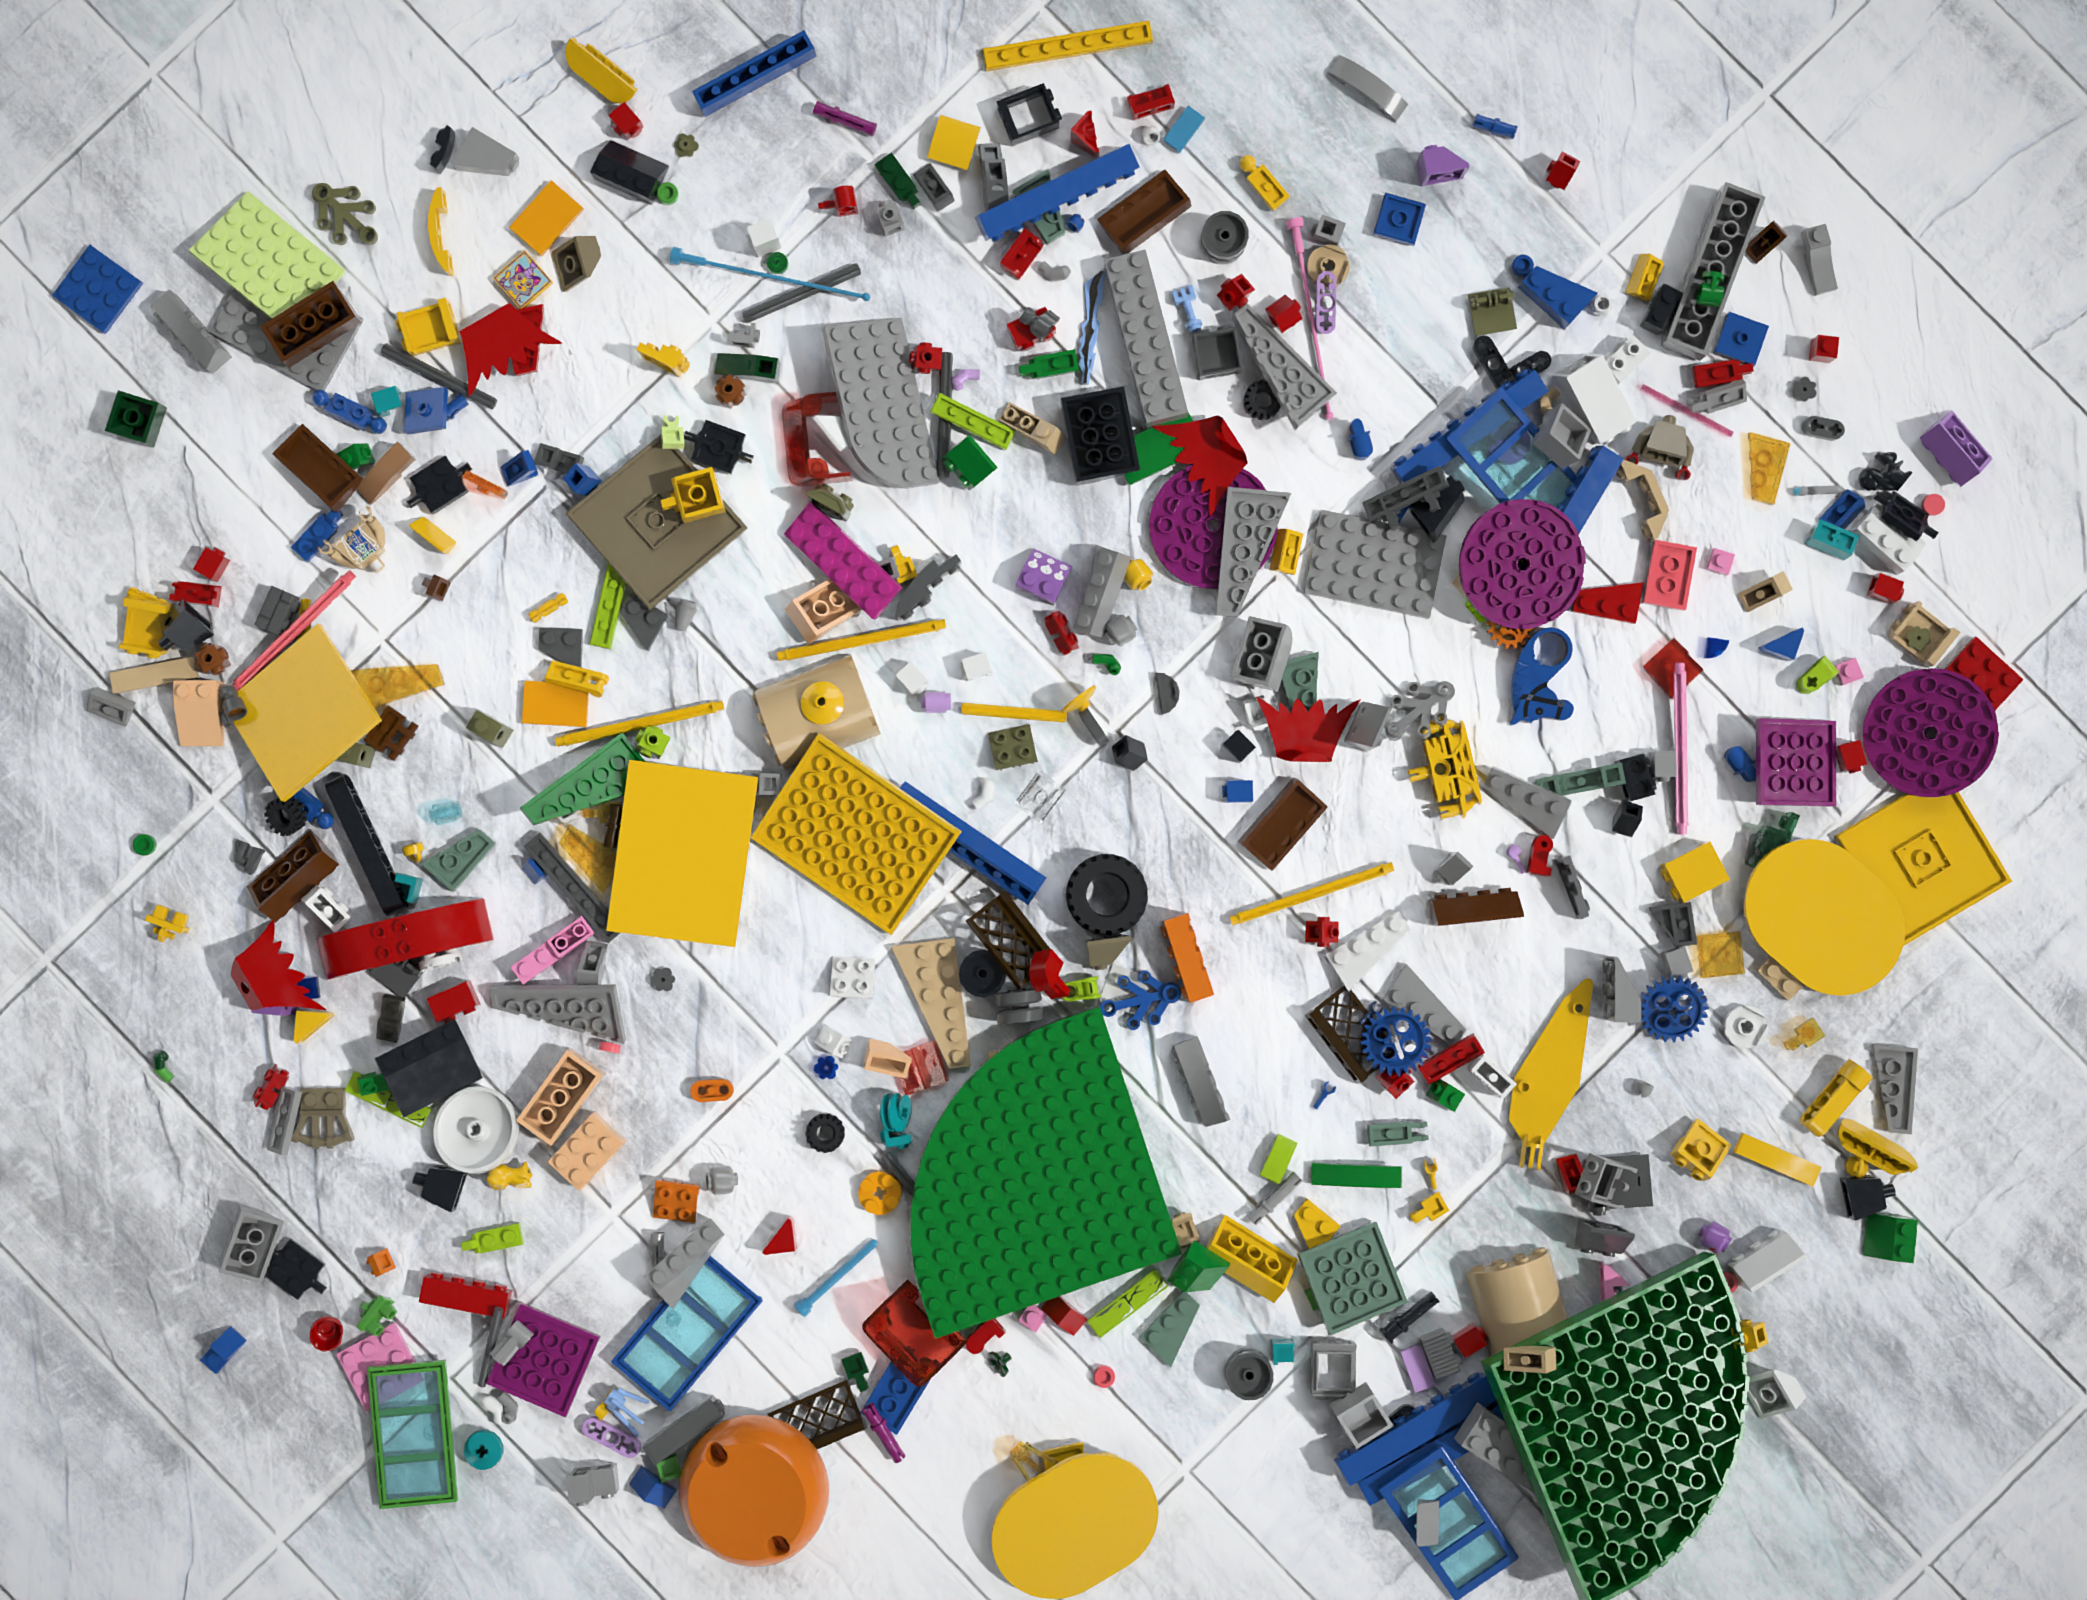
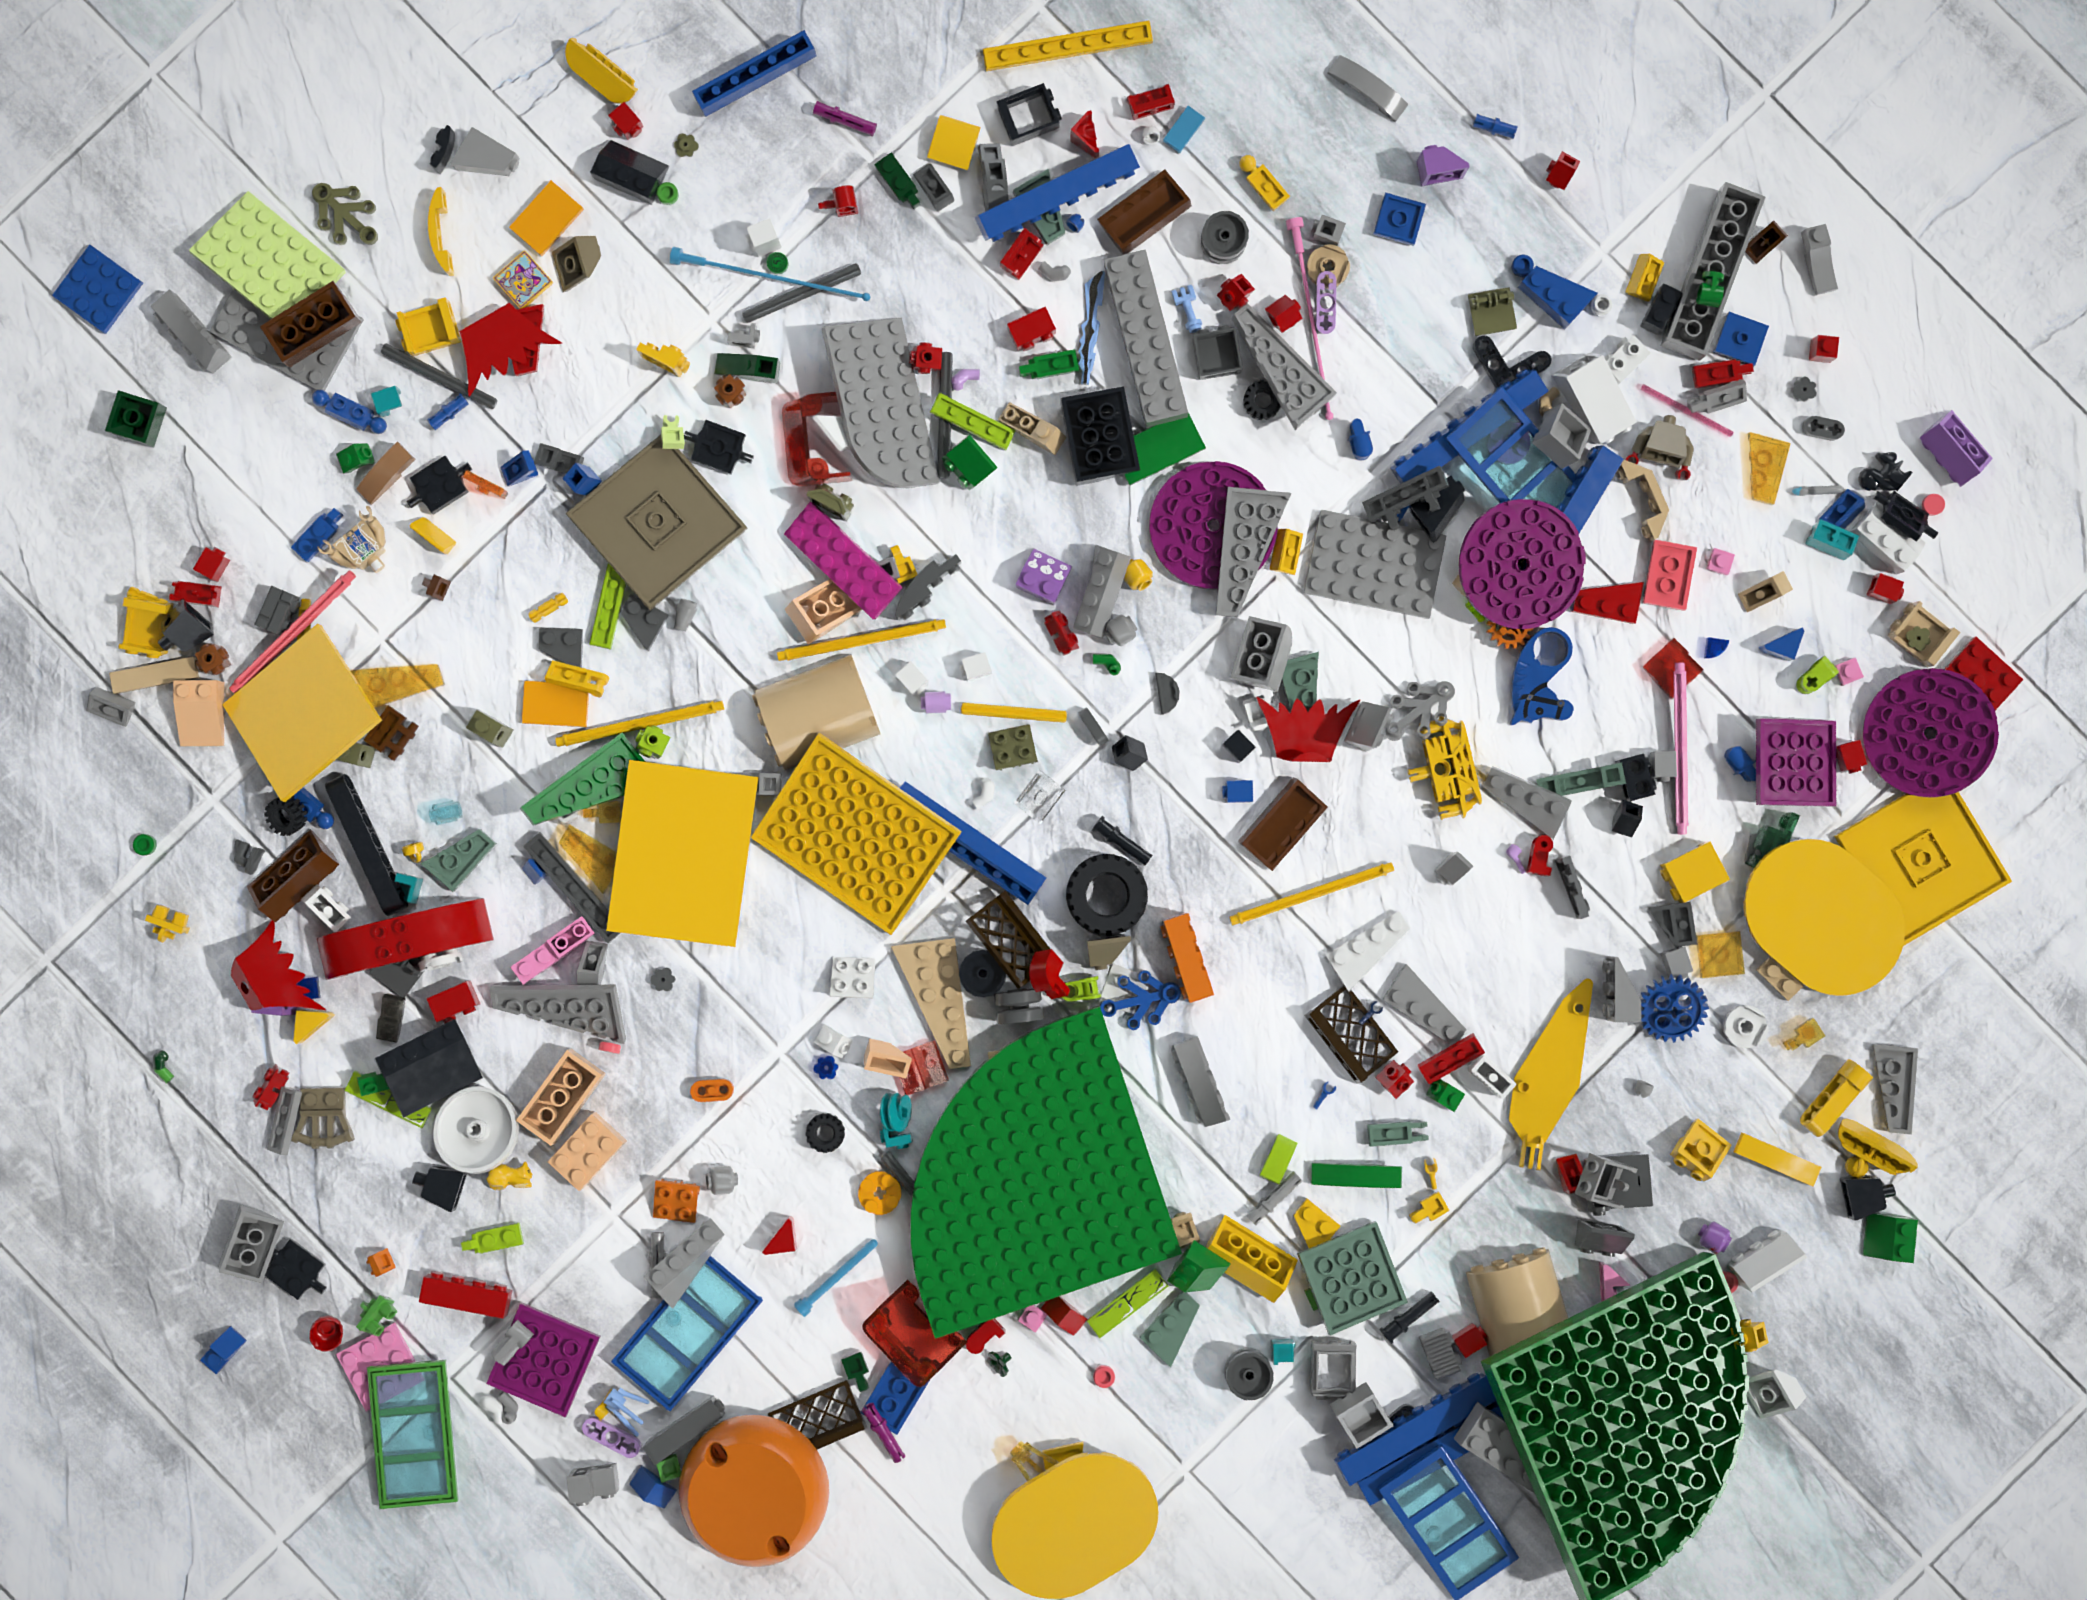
dark grey piece [219,685,247,727] -> none
reddish brown slope [272,424,363,513] -> none
blue plate [404,387,448,435] -> none
teal piece [464,1429,504,1470] -> none
dark grey bar [477,1307,503,1387] -> none
dark brown pin [603,804,623,848] -> none
yellow hinge [660,467,726,523] -> none
yellow dish [801,681,844,725] -> none
light grey brick [876,200,905,237] -> none
dark grey piece [1019,307,1060,341] -> none
yellow dish [1061,685,1097,713] -> none
red piece [1152,415,1248,517] -> none
red brick [1305,917,1339,947] -> none
blue gear [1361,1007,1432,1077] -> none
lavender tile [1400,1344,1436,1393] -> none
light grey slope [1416,1499,1439,1547] -> none
reddish brown slope [1429,887,1524,926] -> none
tan slope [1504,1346,1556,1373] -> none
none -> black pin [1091,815,1153,866]

